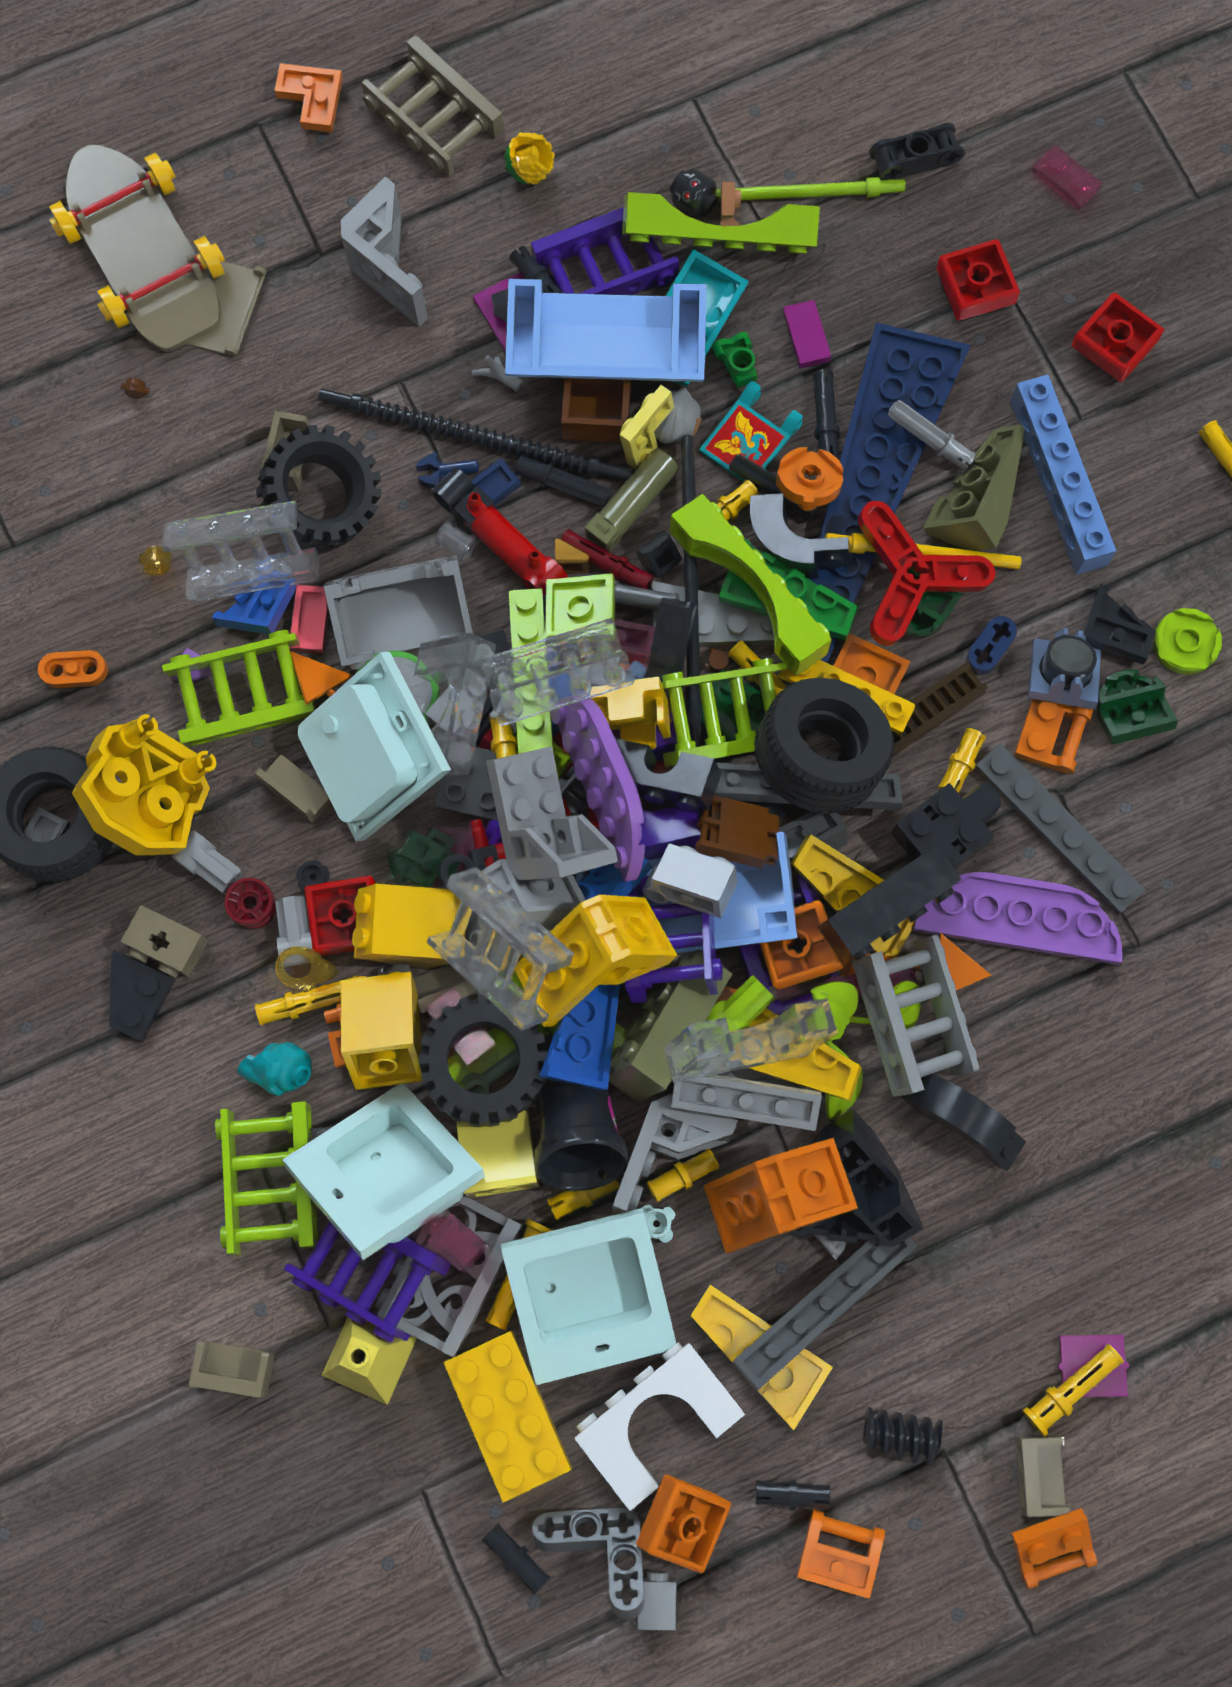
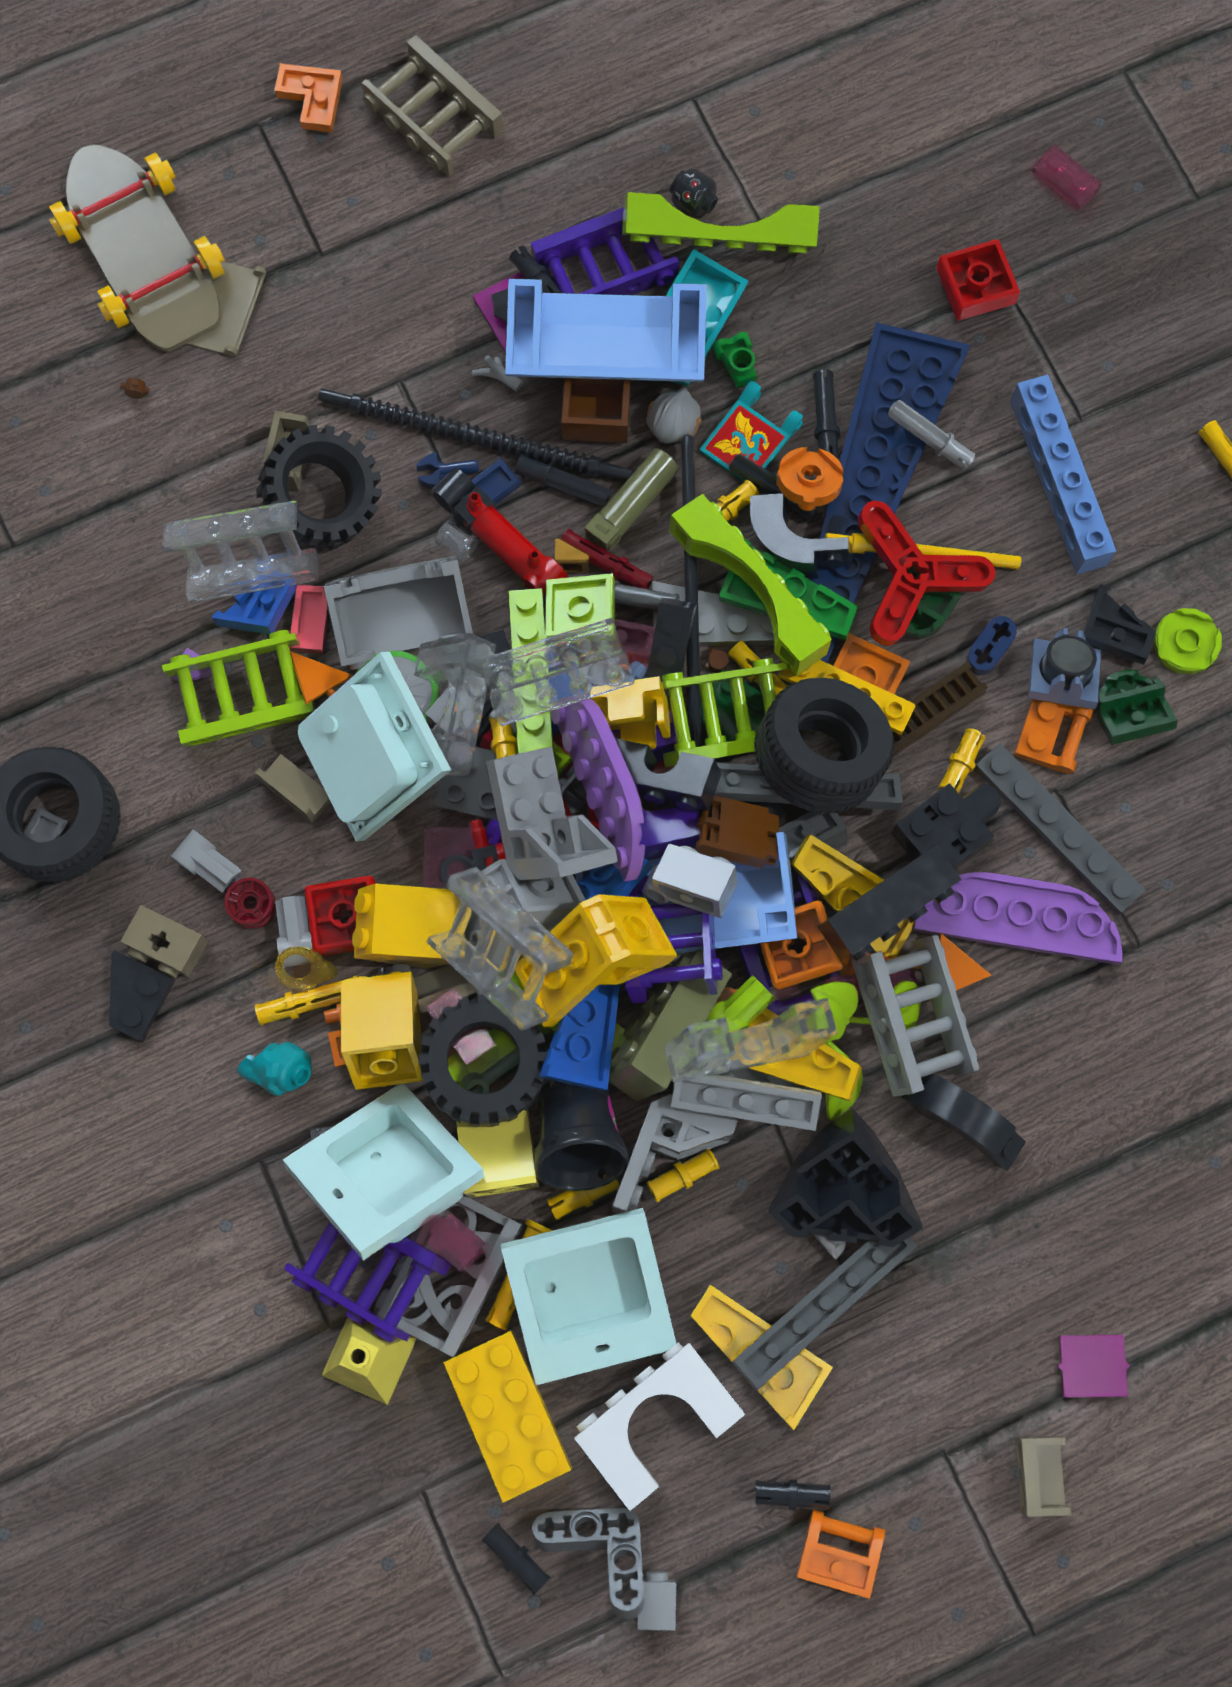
orange plate [38,650,108,688] -> none
yellow brick [72,714,216,856] -> none
clear yellow plate [139,546,172,576] -> none
dark tan panel [188,1341,275,1398] -> none
lime fence [215,1101,319,1255] -> none
black plate [296,860,330,892] -> none
light grey bracket [341,177,428,327] -> none
clear green piece [387,826,460,888] -> none
yellow piece [504,132,555,185] -> none
light yellow plate [619,385,674,470] -> none
black brick [636,531,682,579] -> none
orange brick [636,1474,731,1573] -> none
light aqua plate [642,1205,675,1243] -> none
orange bracket [703,1138,858,1254] -> none
lime bar [716,177,905,202] -> none
nougat plate [720,182,741,226] -> none
magenta tile [783,300,831,369] -> none
black piece [863,1407,943,1466] -> none
black piece [869,122,965,180] -> none
olive wedge [923,424,1025,551] -> none
orange plate [1012,1508,1098,1590] -> none
yellow pin [1022,1344,1124,1437] -> none
red brick [1071,292,1164,382] -> none

